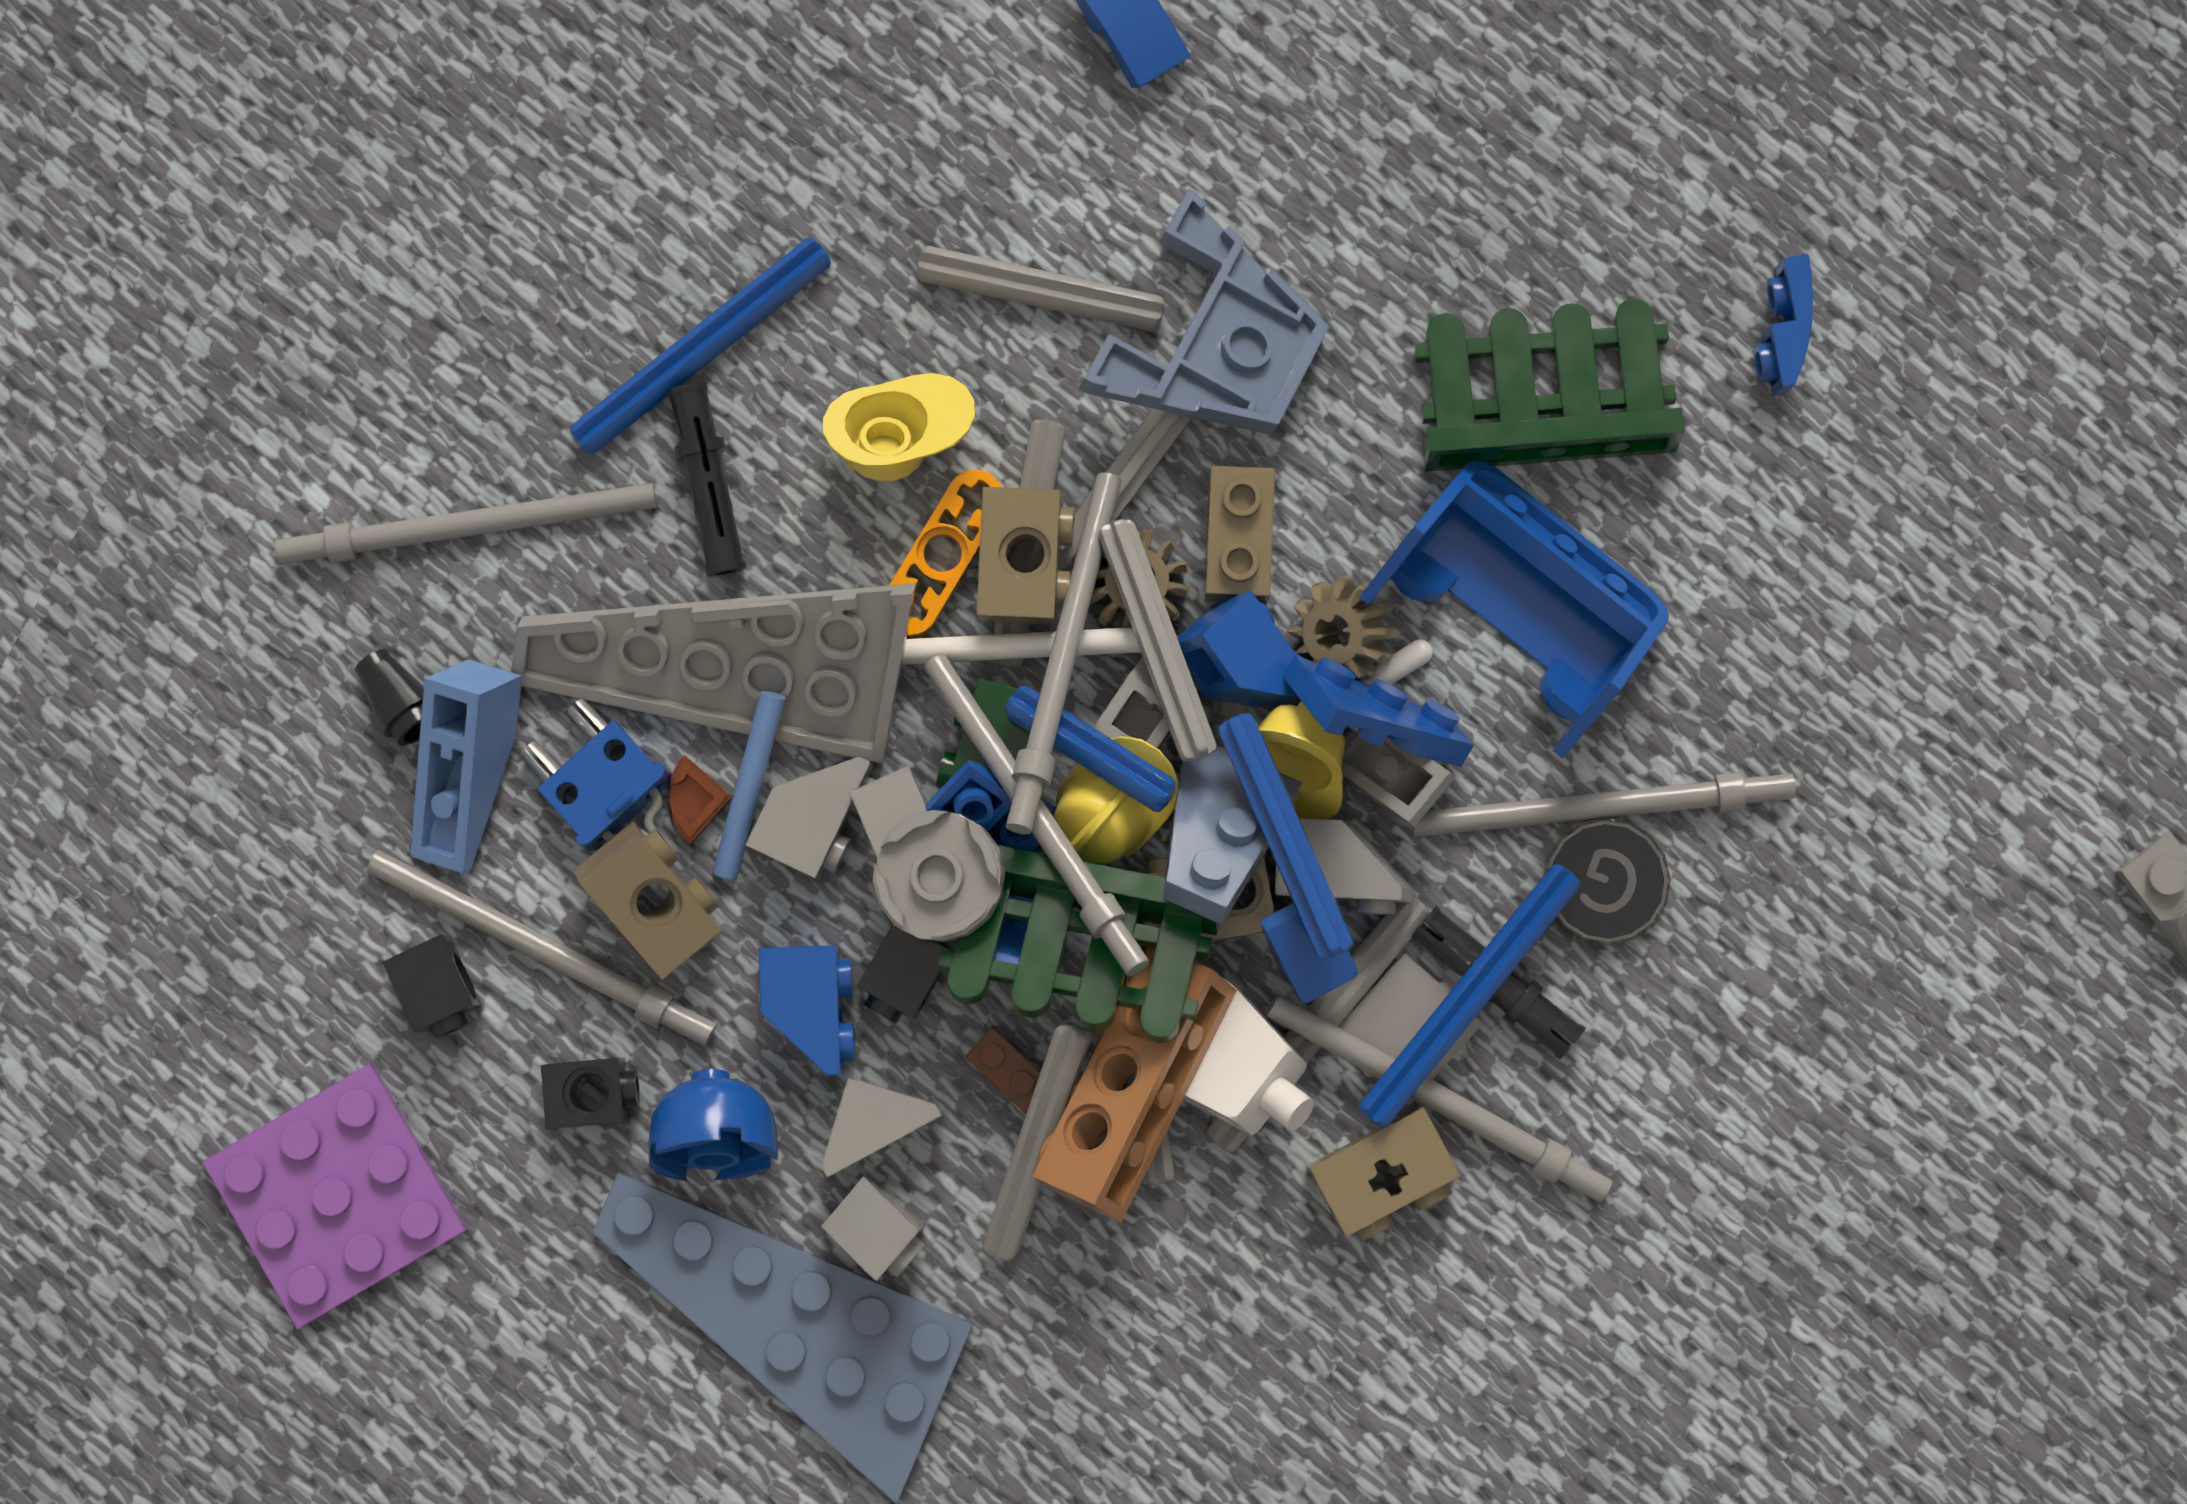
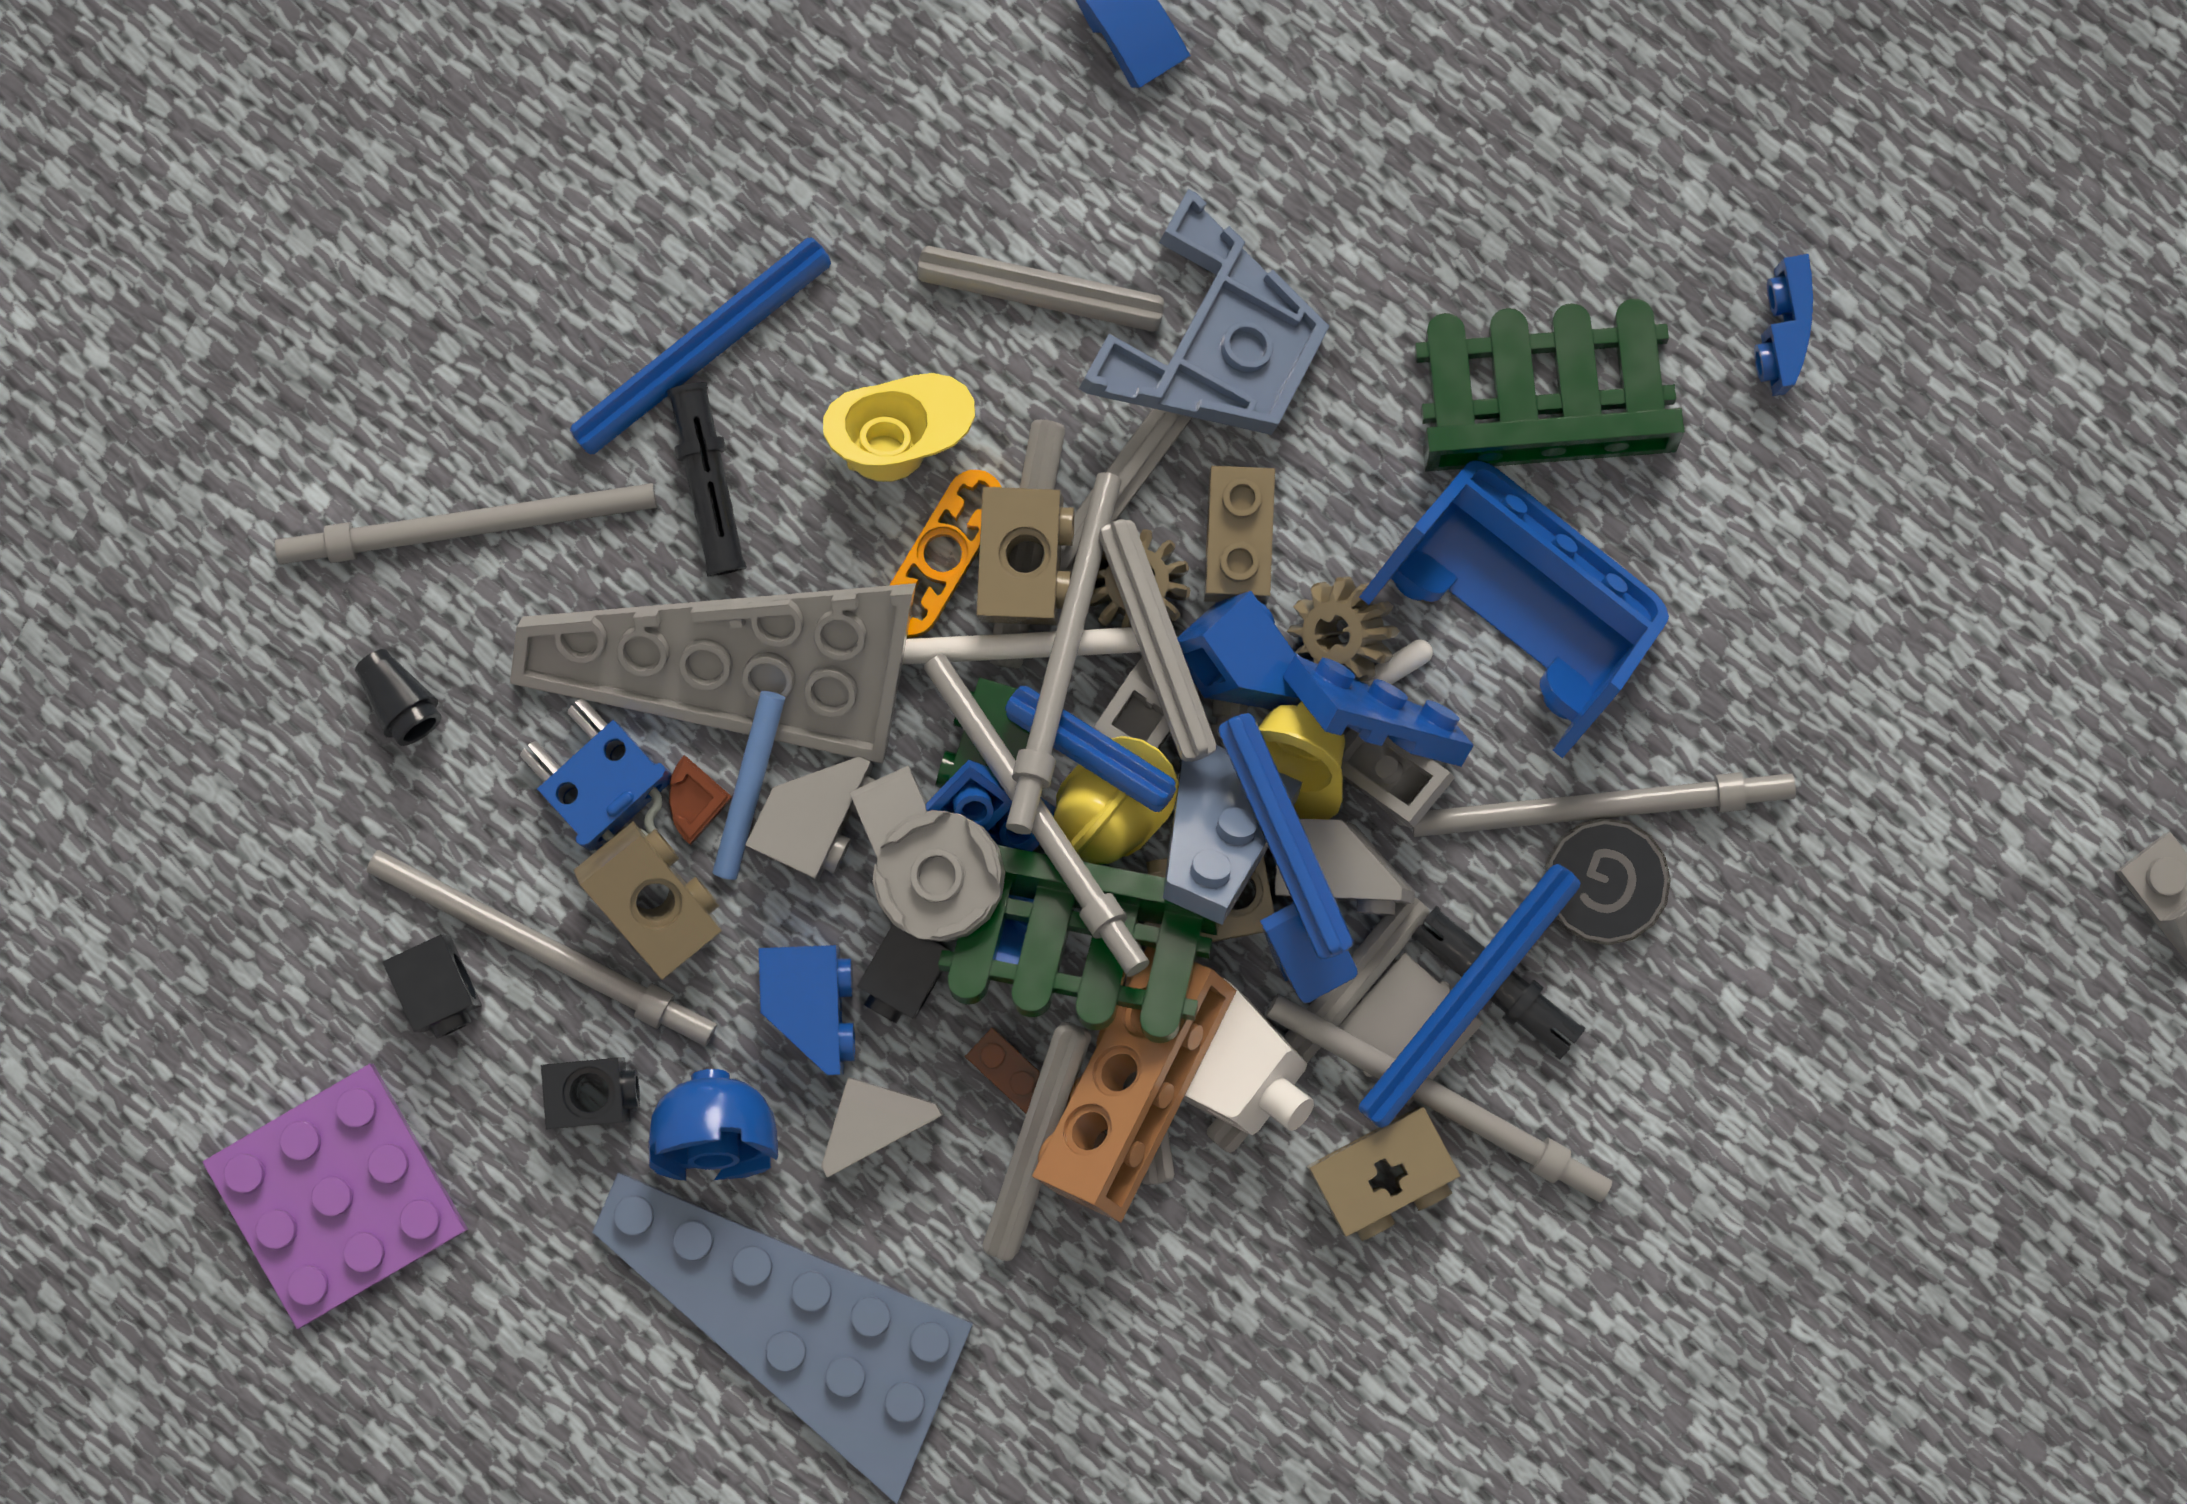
medium blue slope [410,659,522,874] -> none
light grey slope [821,1175,925,1281] -> none

